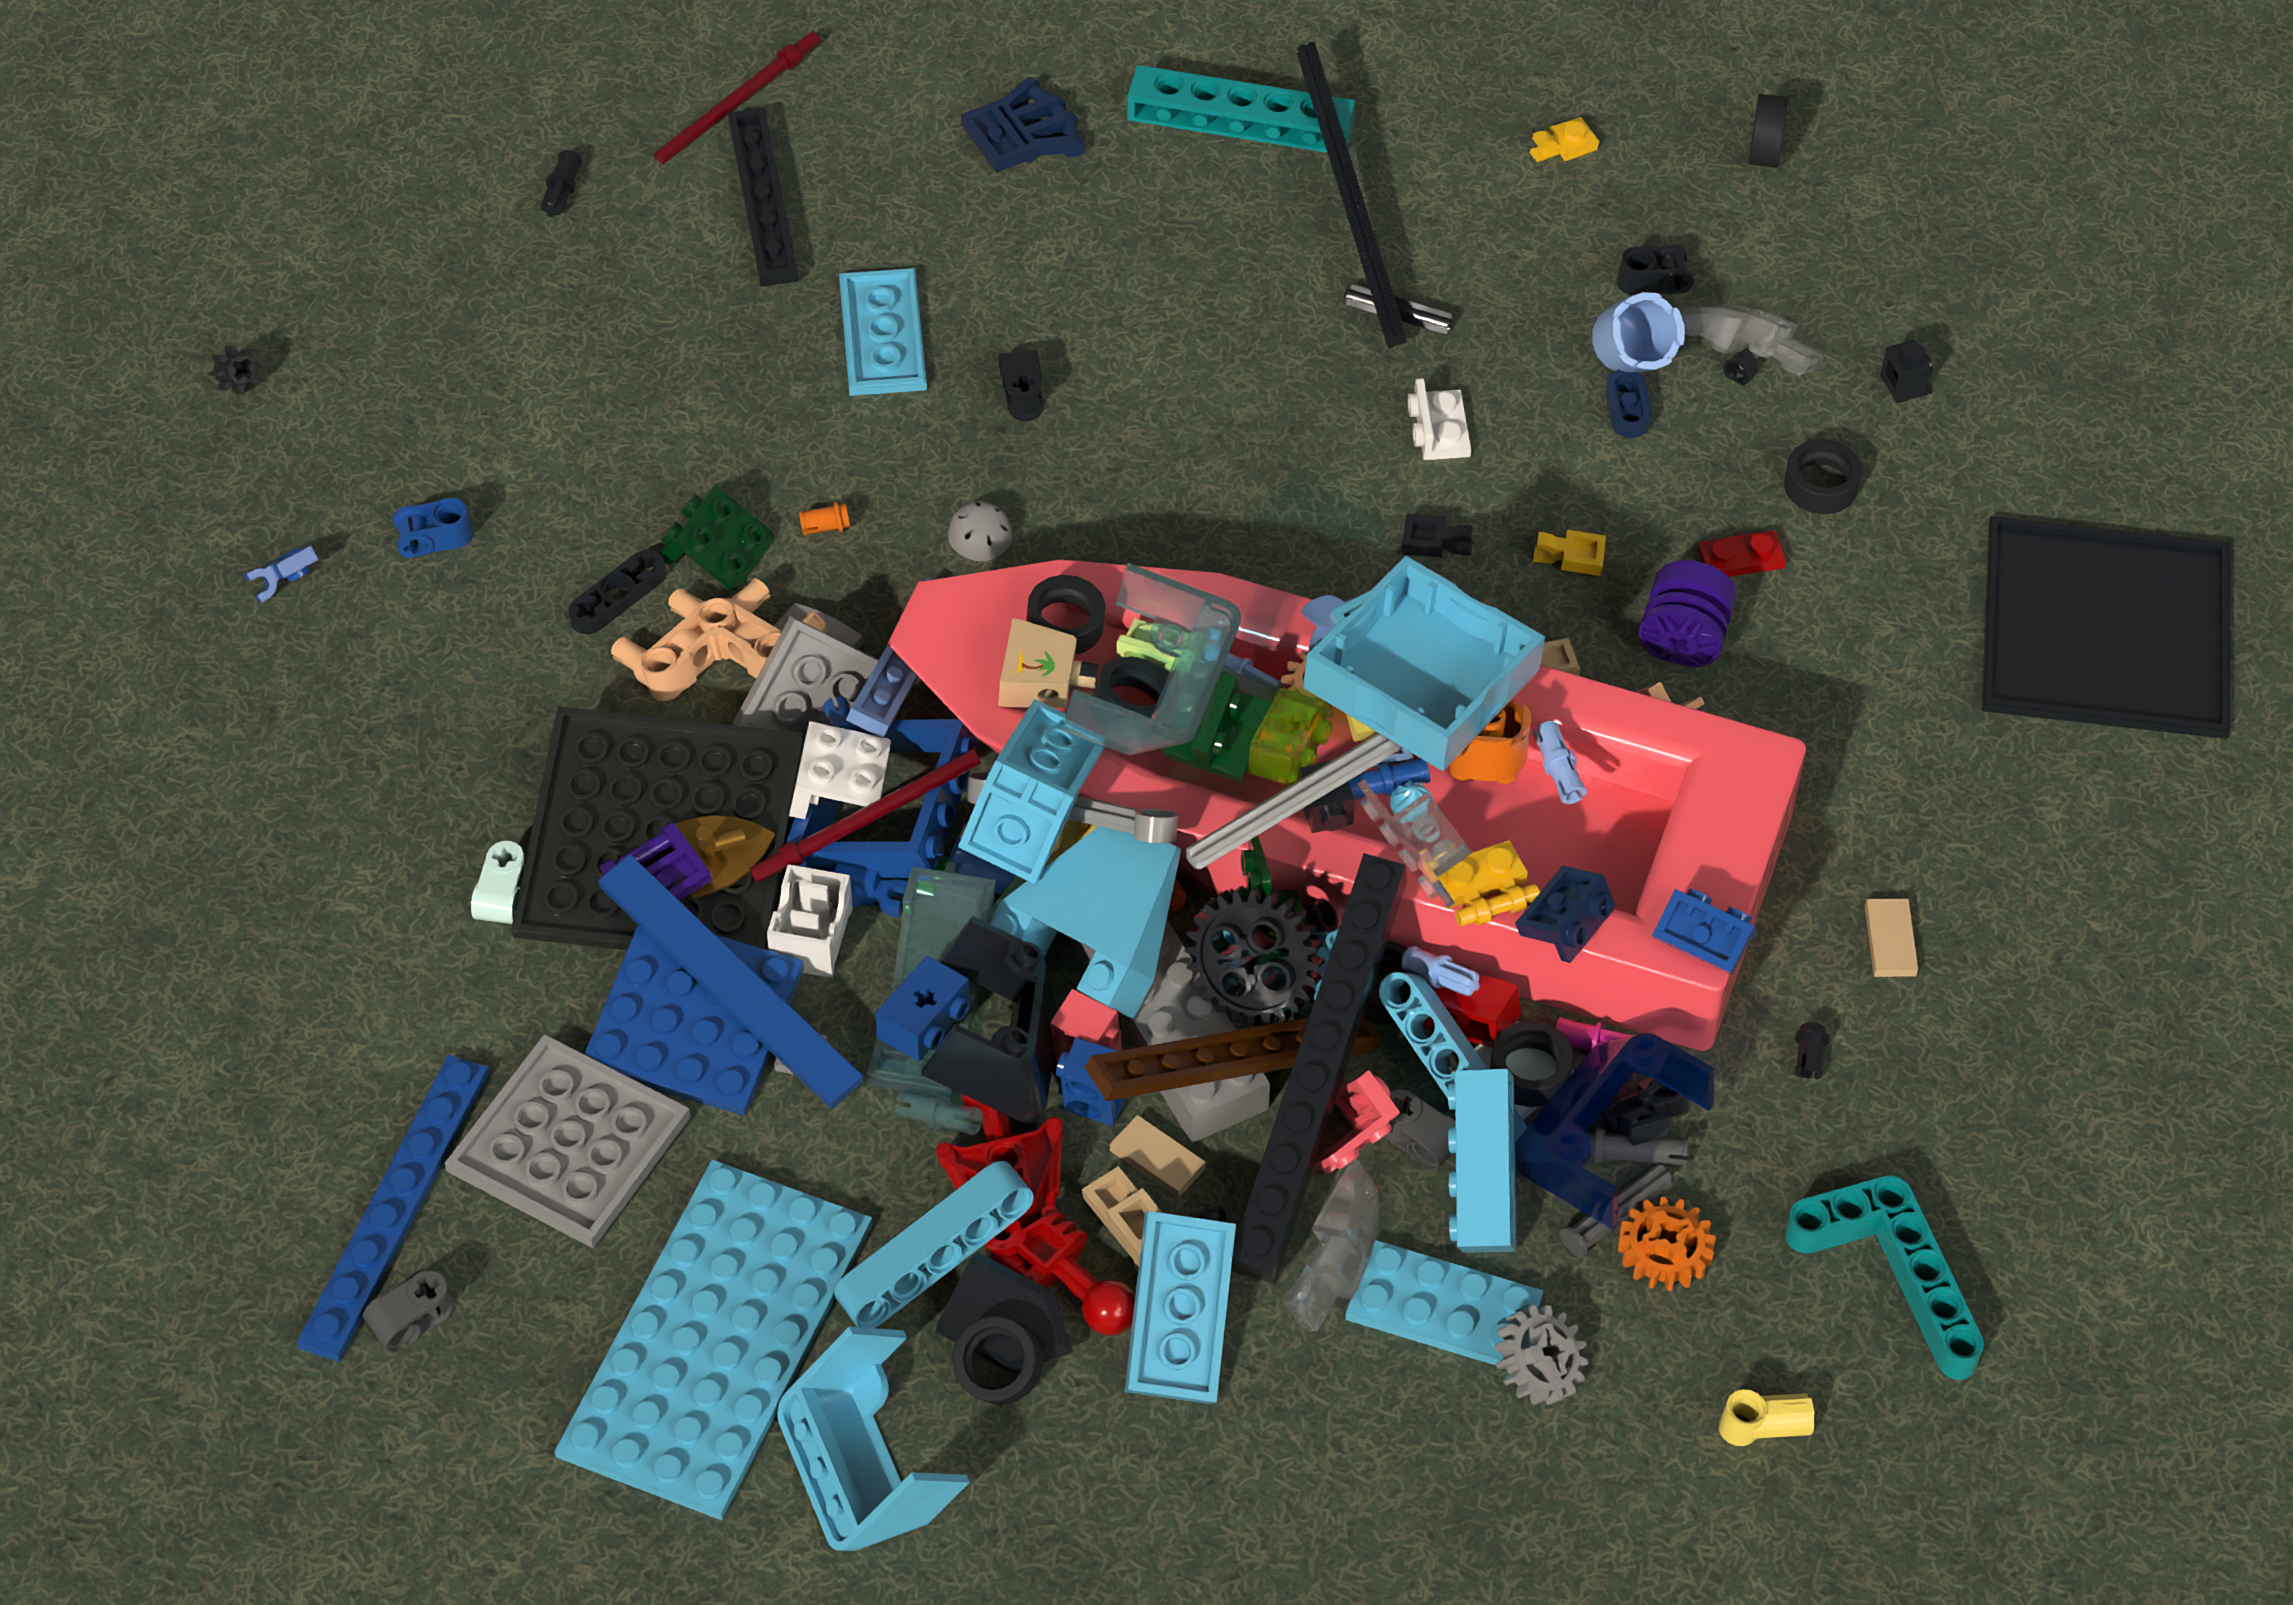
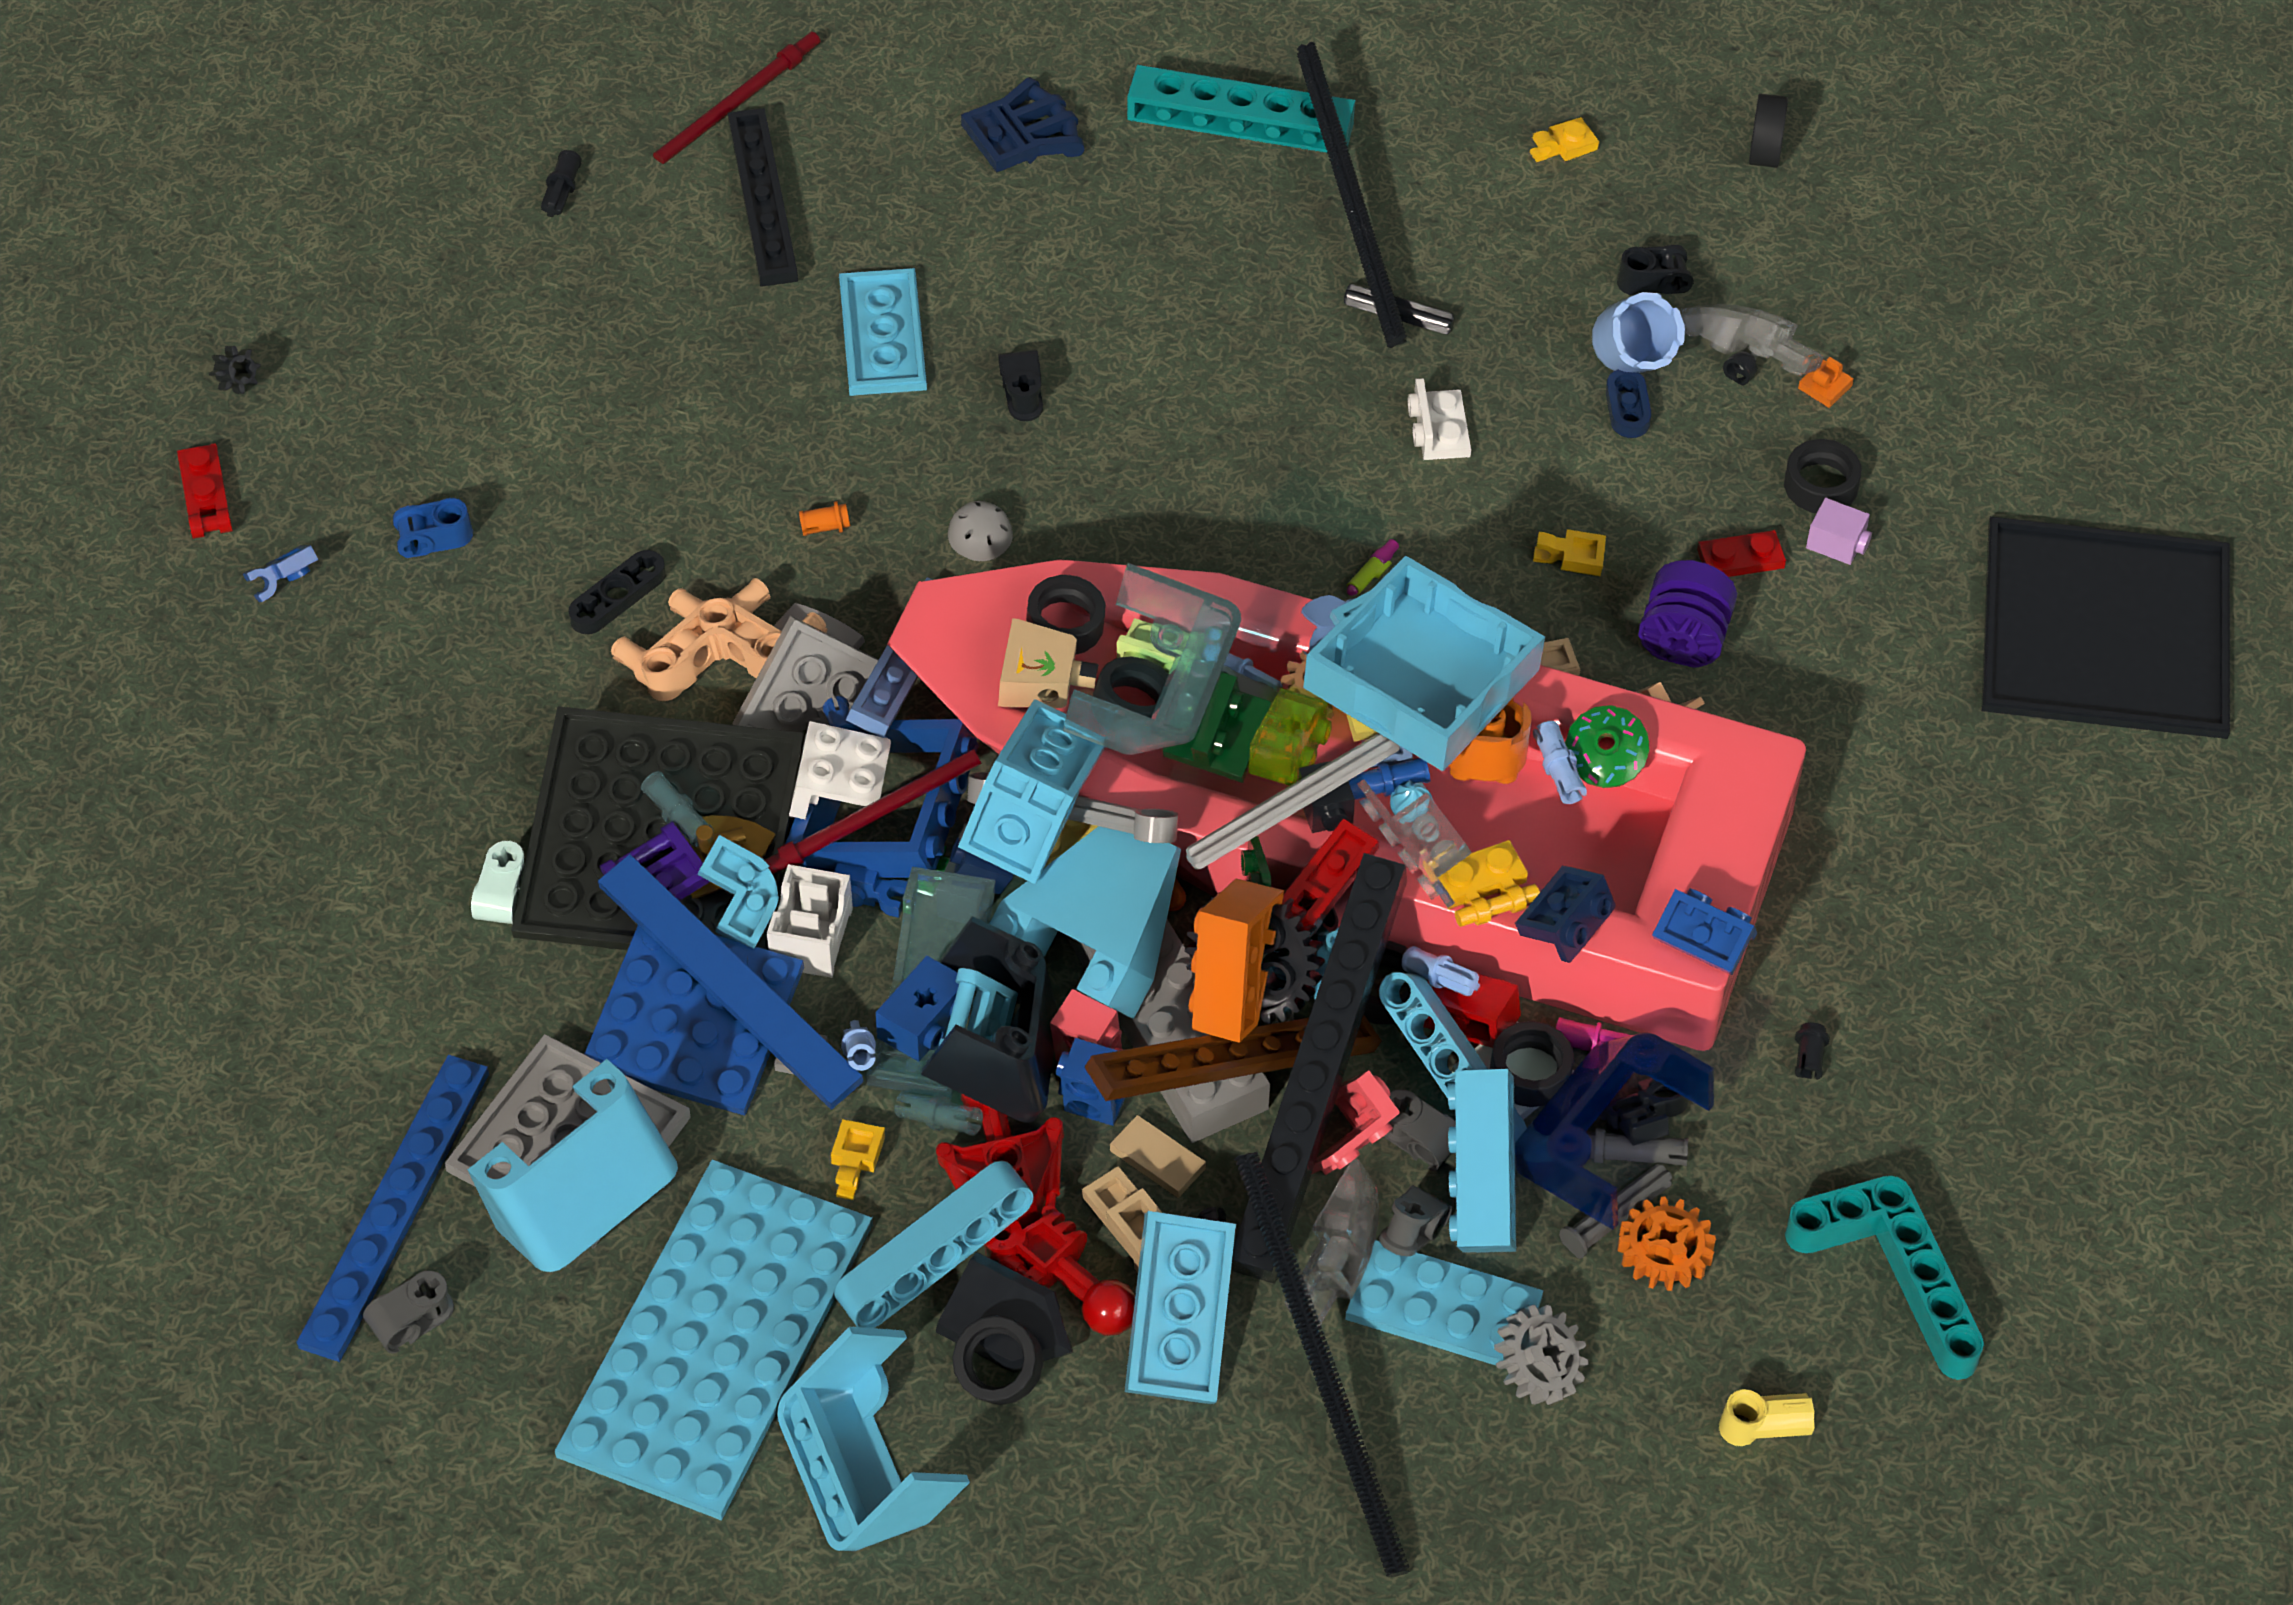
dark green bracket [659,485,774,590] -> none
black plate [1402,514,1473,558] -> none
tan tile [1865,899,1918,977] -> none
black brick [1880,340,1932,403] -> none
none -> red plate [177,443,233,539]
none -> medium azure windscreen [467,1059,678,1272]
none -> clear light blue pin [641,771,714,847]
none -> medium azure plate [697,835,779,949]
none -> yellow plate [831,1119,885,1200]
none -> light blue axle [841,1020,876,1071]
none -> medium azure plate [938,968,1018,1047]
none -> orange wedge [1189,878,1284,1043]
none -> black axle [1235,1152,1410,1577]
none -> red plate [1282,818,1379,937]
none -> lime piece [1347,539,1399,596]
none -> dark grey piece [1379,1185,1452,1256]
none -> green dish [1565,705,1650,788]
none -> orange tile [1798,357,1854,408]
none -> lavender brick [1806,498,1872,565]

